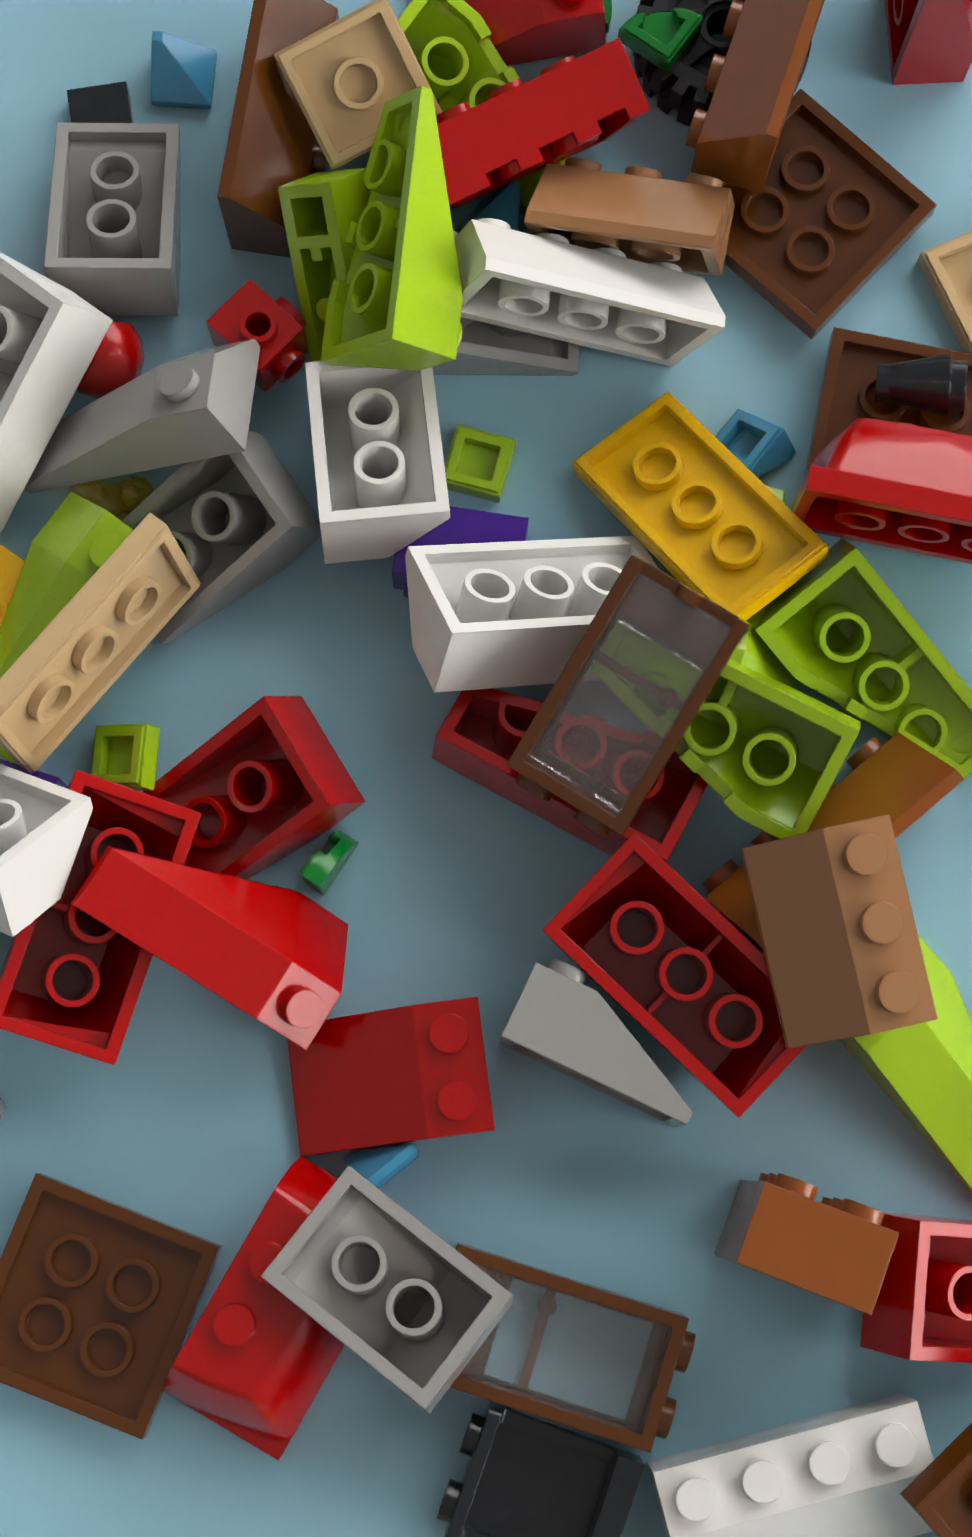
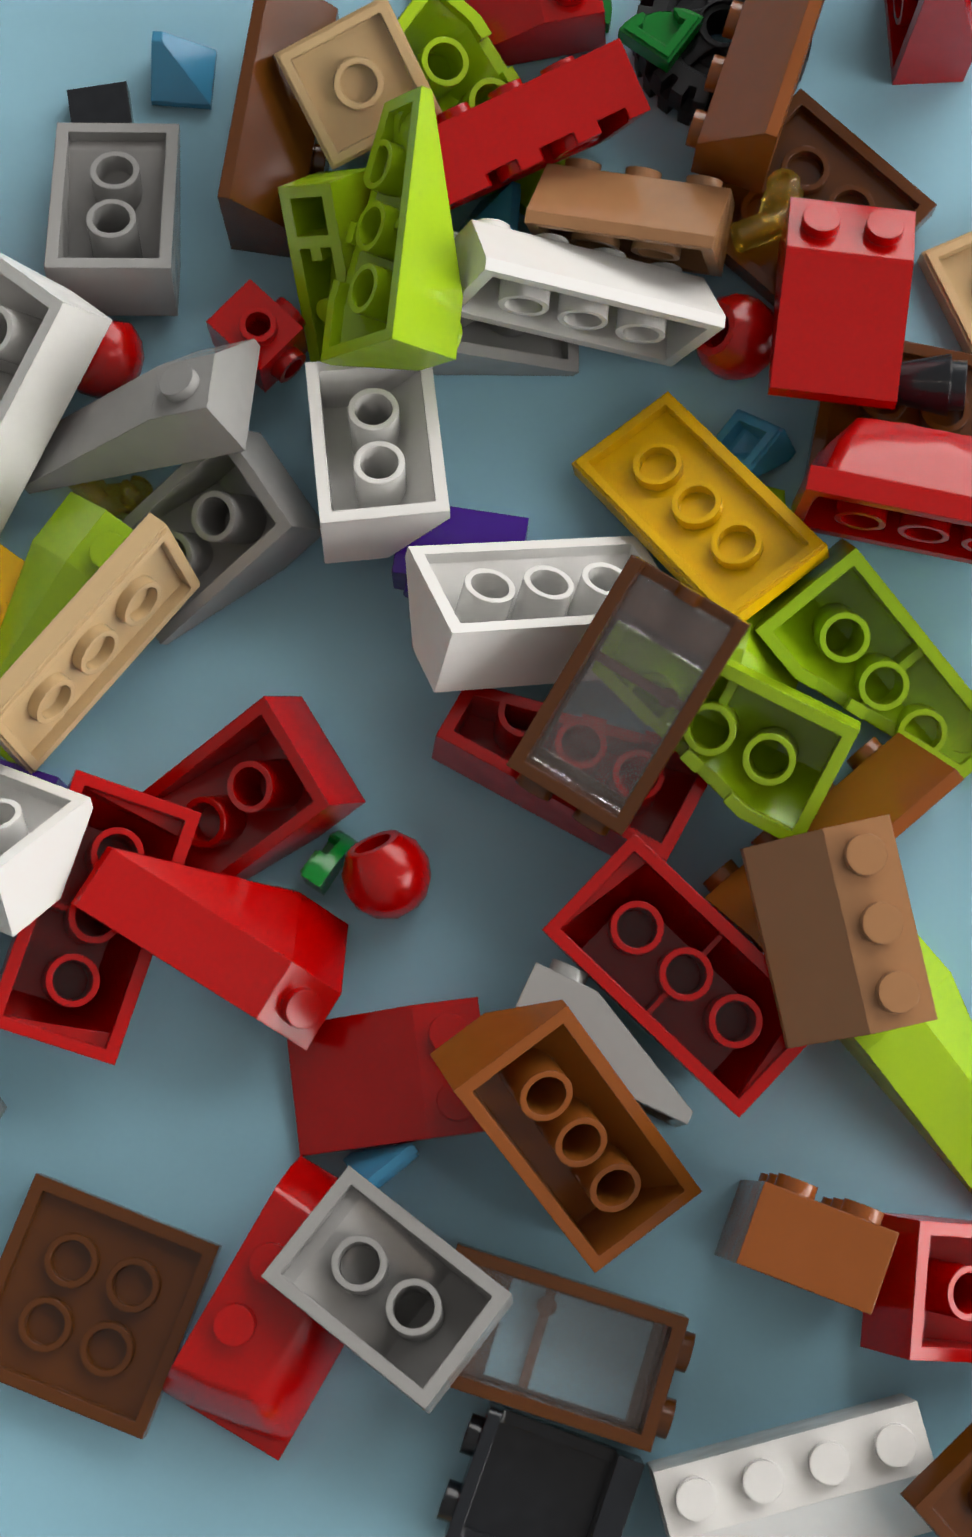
lime tile [91,723,160,791] -> none
lime tile [445,424,516,503] -> none
none -> red piece [341,830,431,919]
none -> dark orange slope [430,999,702,1273]
none -> red piece [695,293,774,381]
none -> clear yellow arm [730,169,804,253]
none -> red slope [768,197,916,410]

